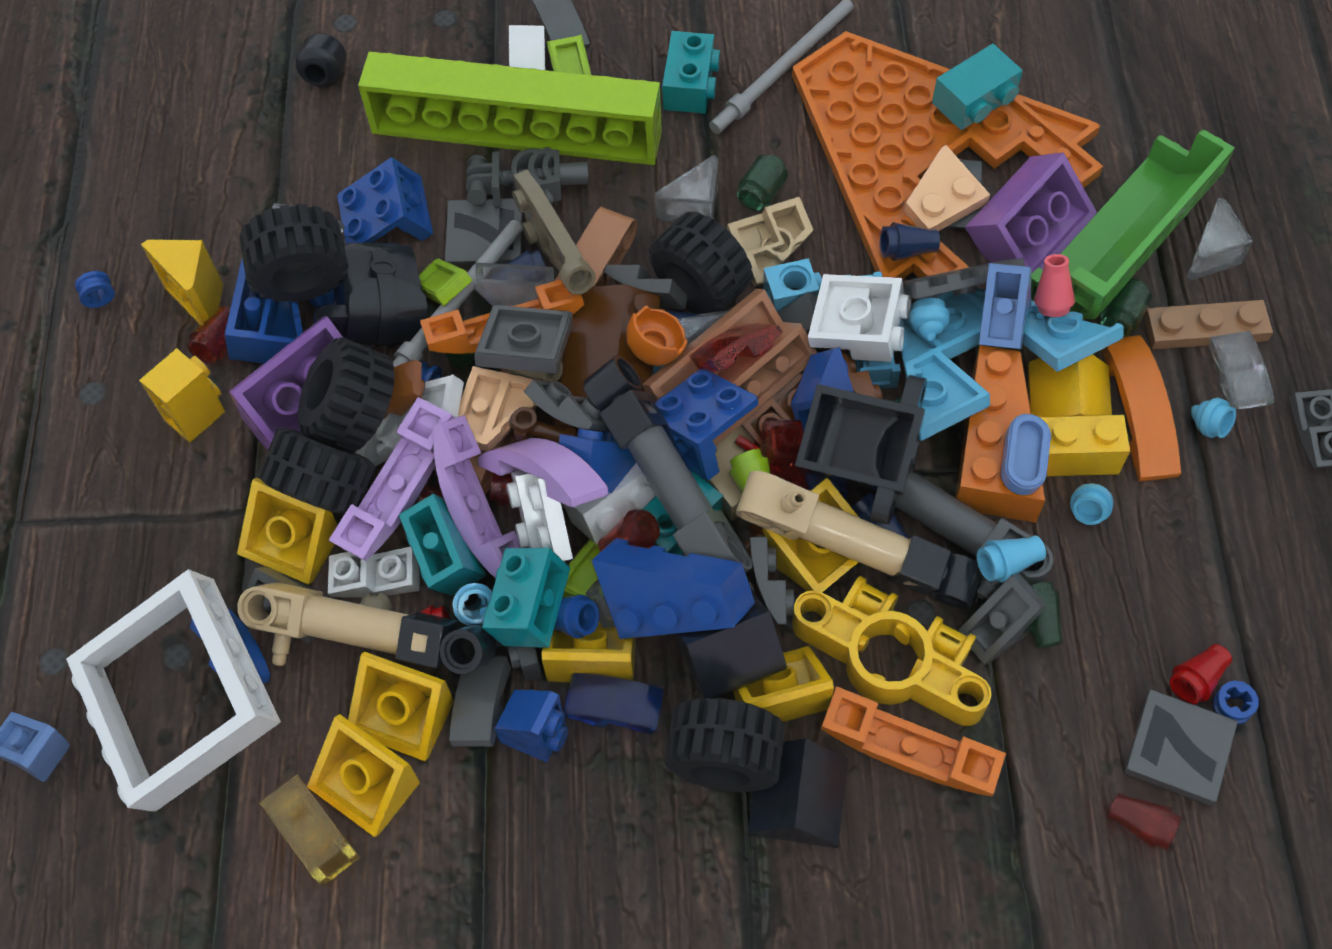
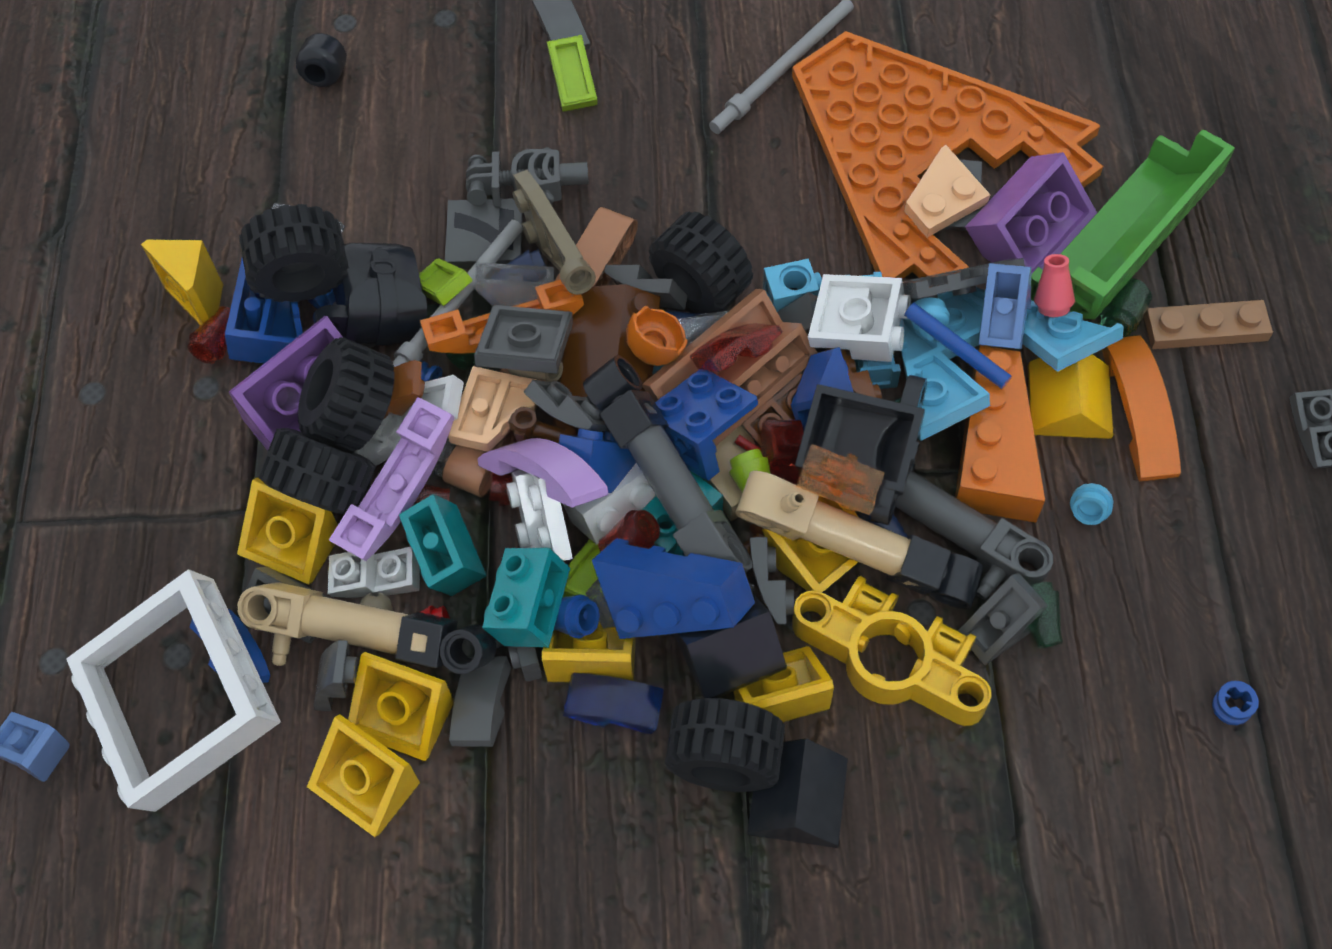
blue bush [75,271,115,308] -> none
yellow brick [139,348,226,443] -> none
clear yellow brick [259,775,360,887] -> none
blue bracket [337,157,433,244] -> none
lime brick [358,52,662,165] -> none
lavender slope [433,415,520,578] -> none
medium azure cone [453,583,492,625] -> none
blue slope [495,689,569,763] -> none
white slope [509,25,545,70] -> none
clear slope [655,155,719,222] -> none
teal brick [662,31,720,114] -> none
tan slope [726,197,813,287] -> none
clear green brick [737,155,788,211] -> none
orange slope [821,686,1006,797] -> none
dark blue cone [879,222,940,261] -> none
teal brick [932,43,1023,130] -> none
medium azure cone [977,535,1046,583] -> none
medium blue tile [1001,414,1051,495] -> none
yellow brick [1041,415,1130,477] -> none
clear red cone [1108,793,1182,851] -> none
dark grey tile [1123,689,1238,807] -> none
red cone [1169,644,1232,704] -> none
clear slope [1186,198,1253,280] -> none
medium azure plate [1191,397,1236,438] -> none
clear slope [1209,331,1274,410] -> none
none -> dark grey slope [314,640,358,711]
none -> clear orange hips [796,444,885,515]
none -> blue bar [904,303,1012,389]

